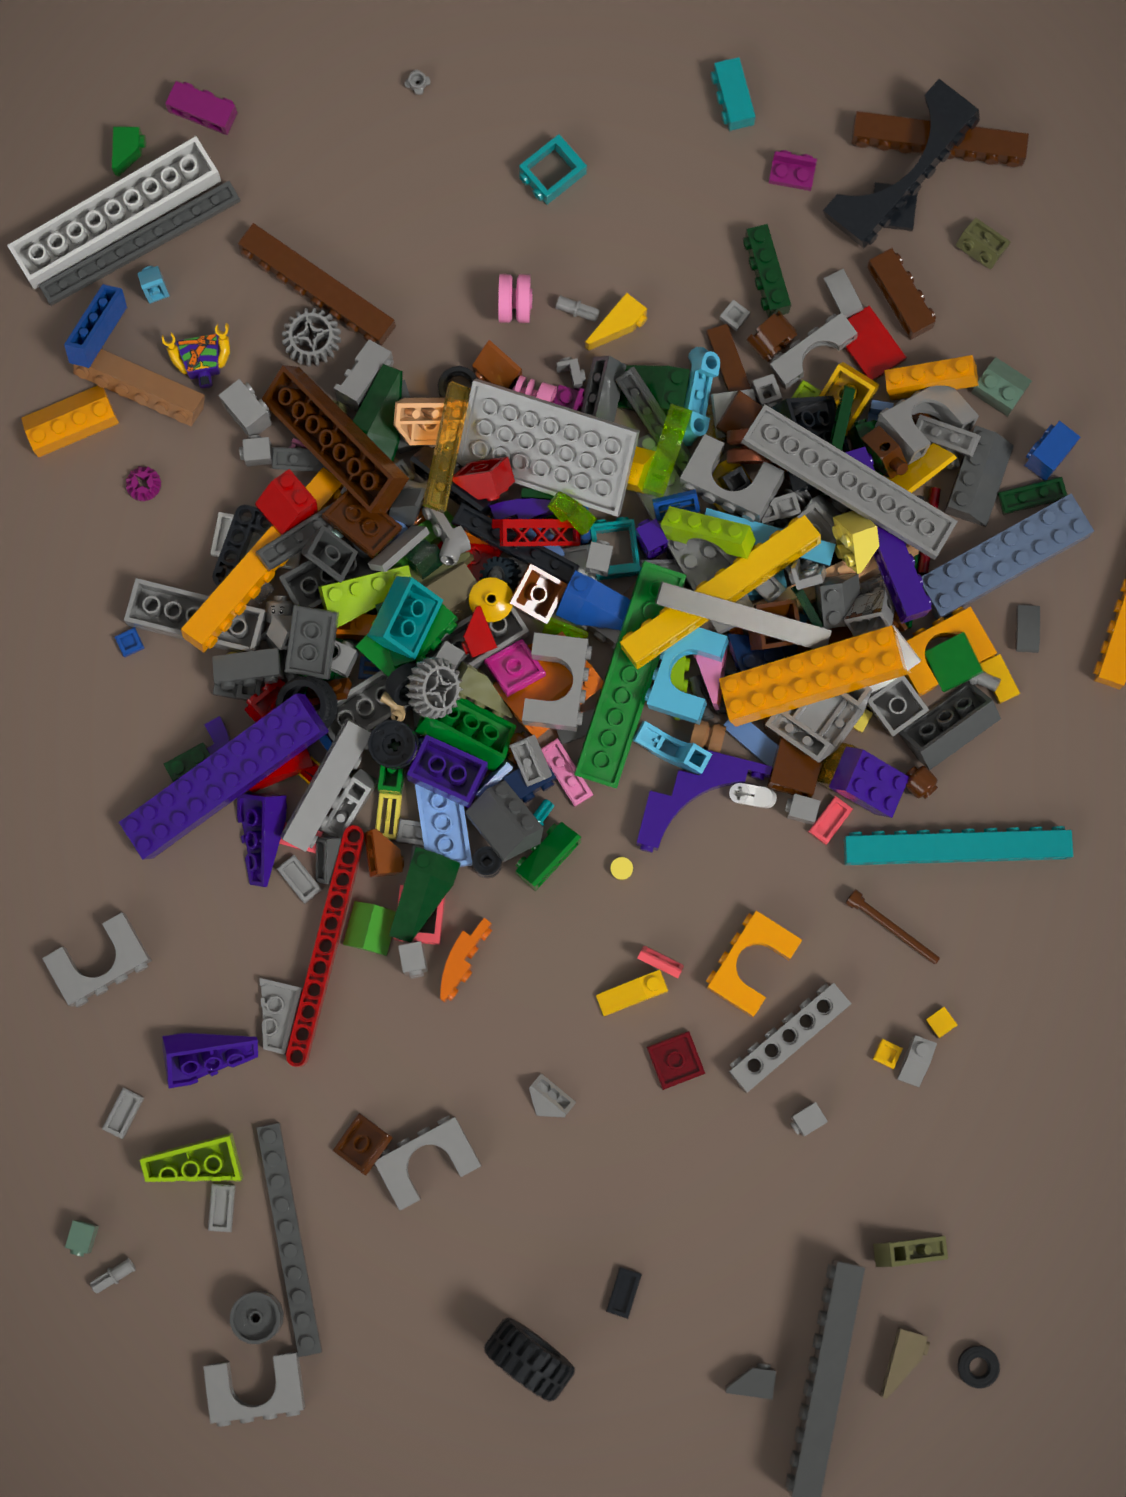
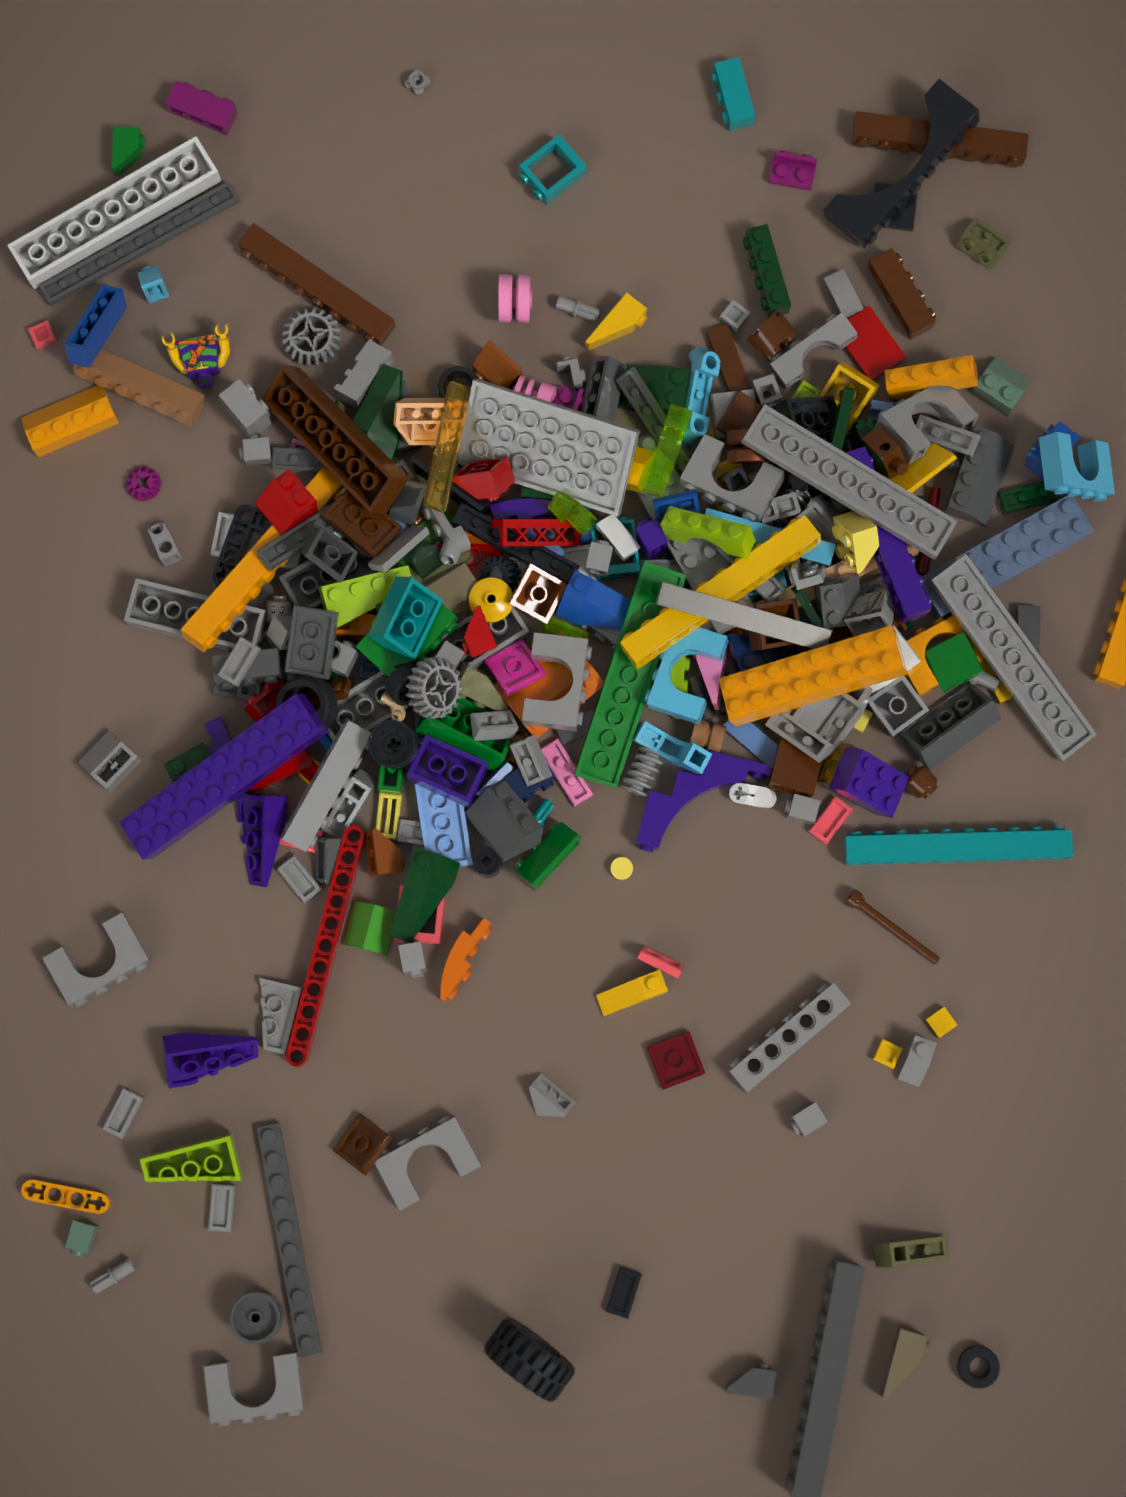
blue tile [115,627,145,657] -> none
light orange arch [706,910,802,1018] -> none
none -> light orange beam [21,1180,111,1214]
none -> coral tile [28,320,57,350]
none -> light grey slope [78,730,142,793]
none -> light grey leg [147,521,183,568]
none -> light grey tile [218,637,261,687]
none -> light grey slope [470,710,519,741]
none -> white slope [596,515,641,561]
none -> light grey piece [621,746,663,797]
none -> light grey plate [929,554,1097,762]
none -> medium azure arch [1039,432,1115,502]

